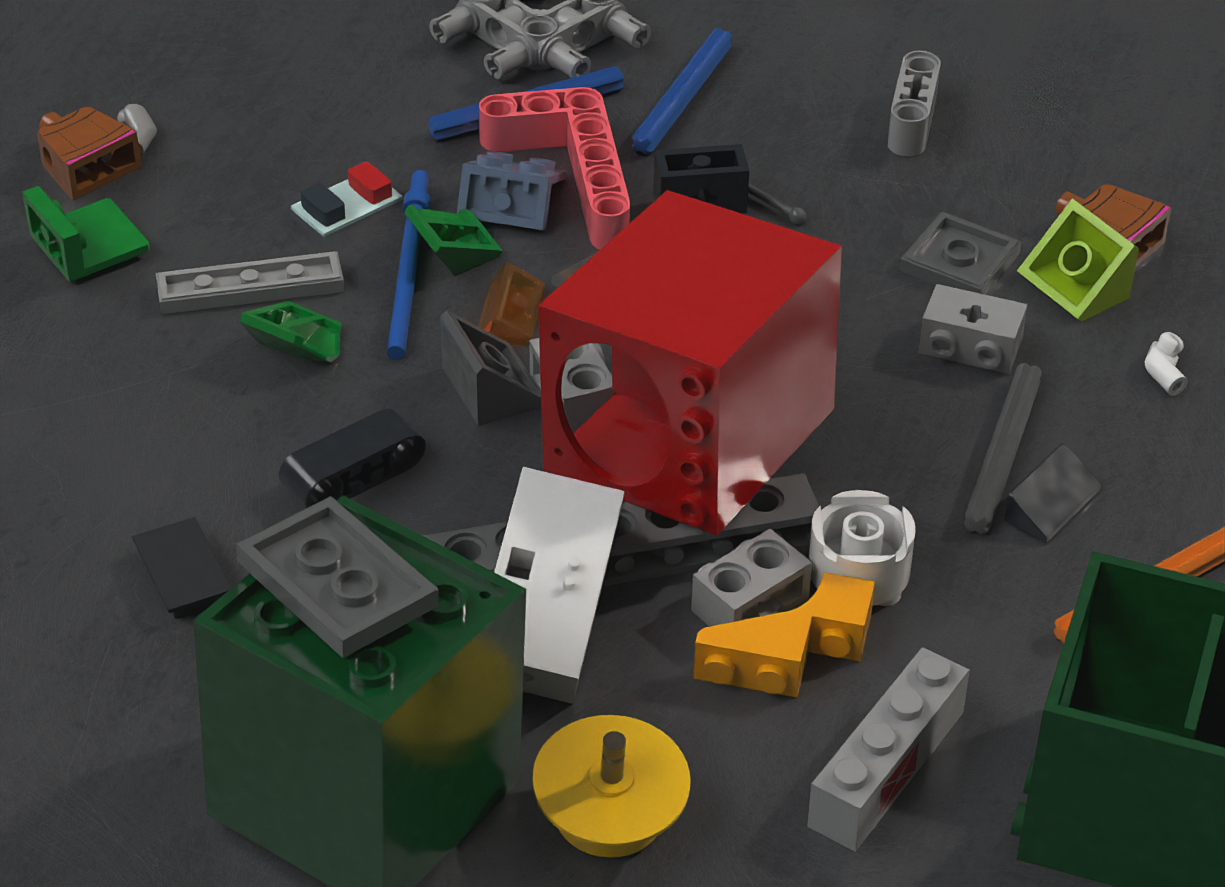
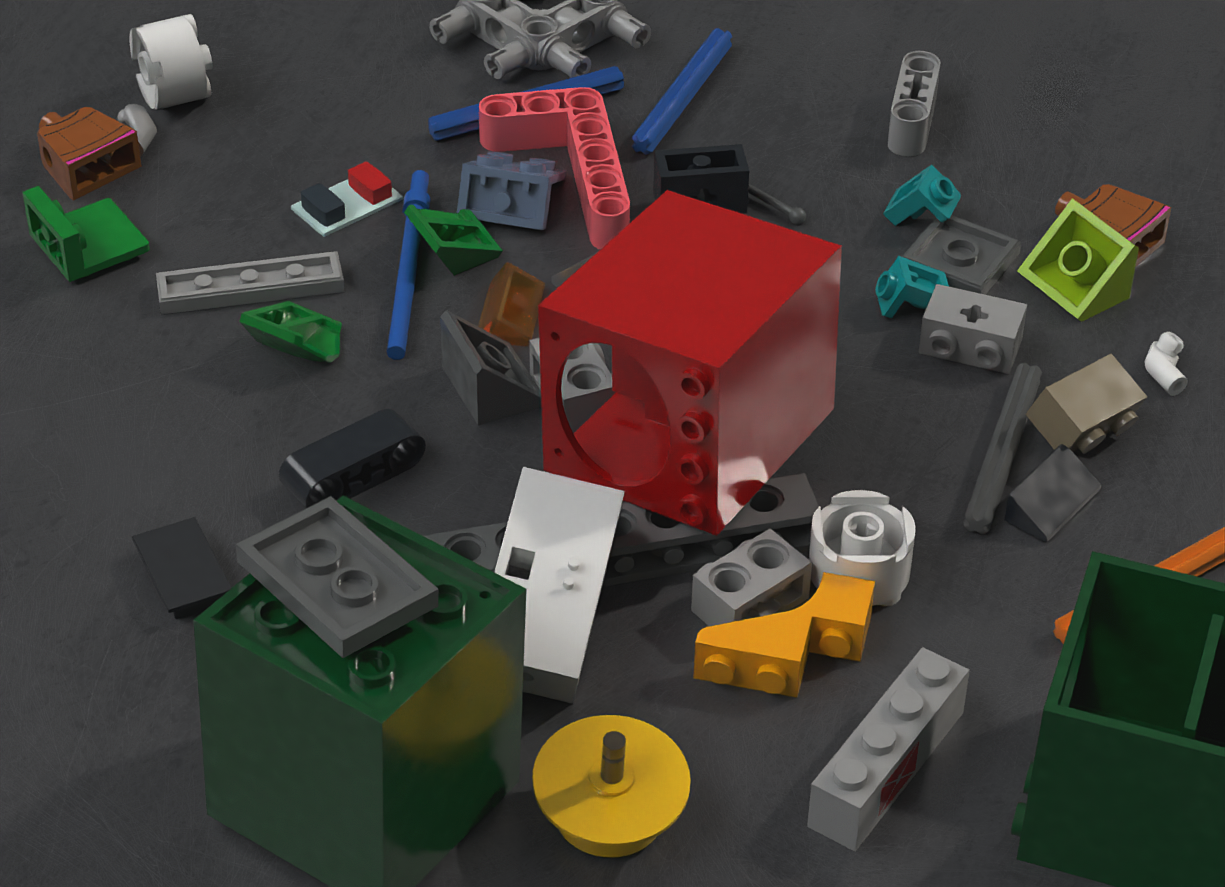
none -> white brick [129,14,213,110]
none -> teal bracket [875,256,949,318]
none -> teal bracket [883,164,961,226]
none -> dark tan brick [1025,353,1147,454]

